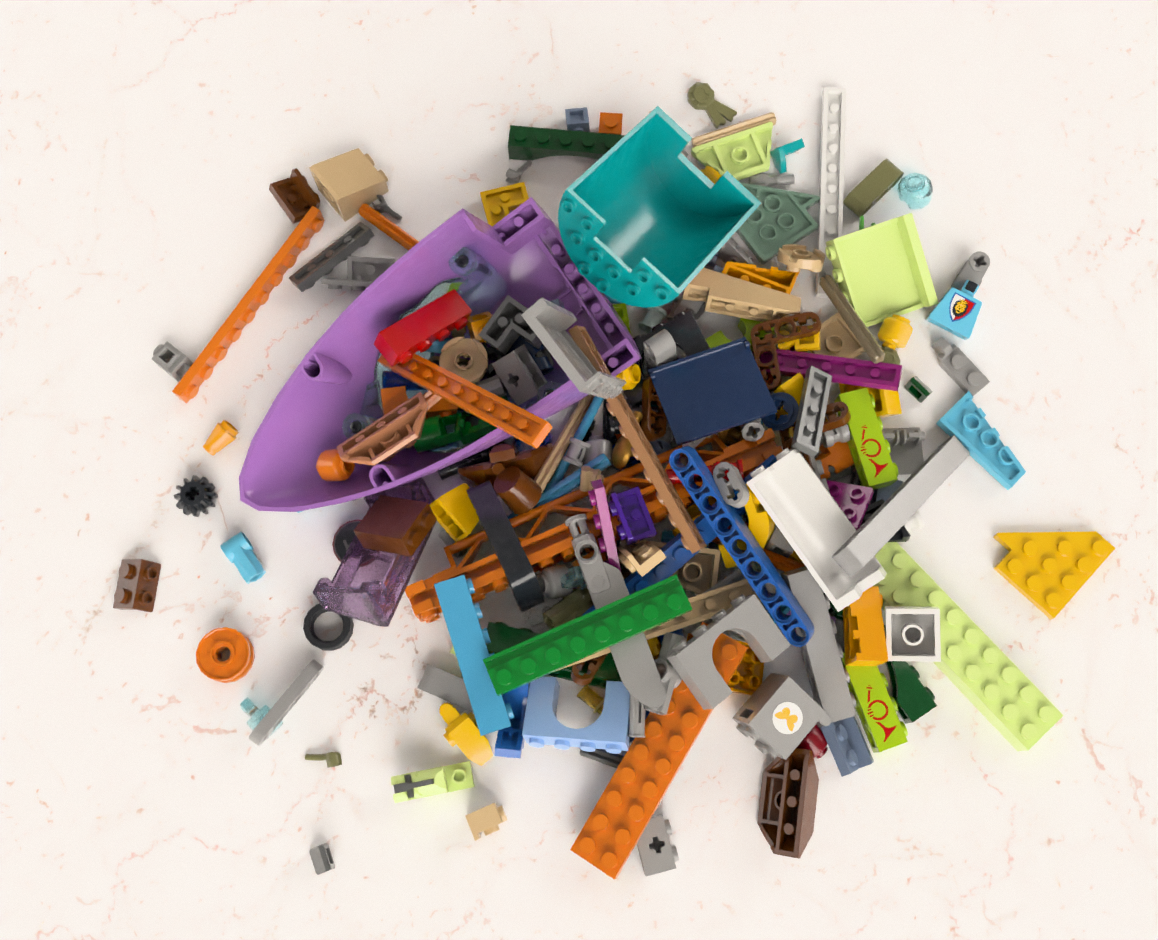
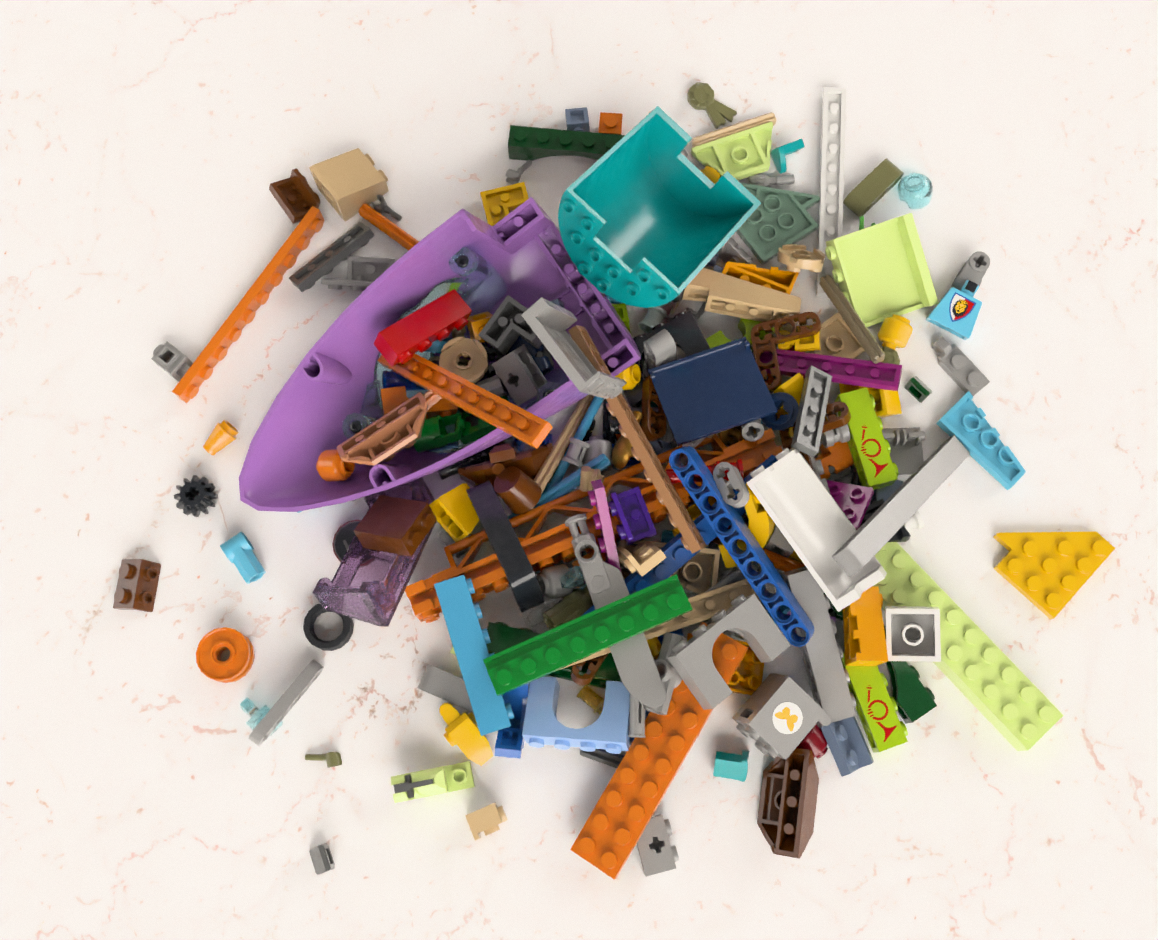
none -> tile [713,750,750,782]

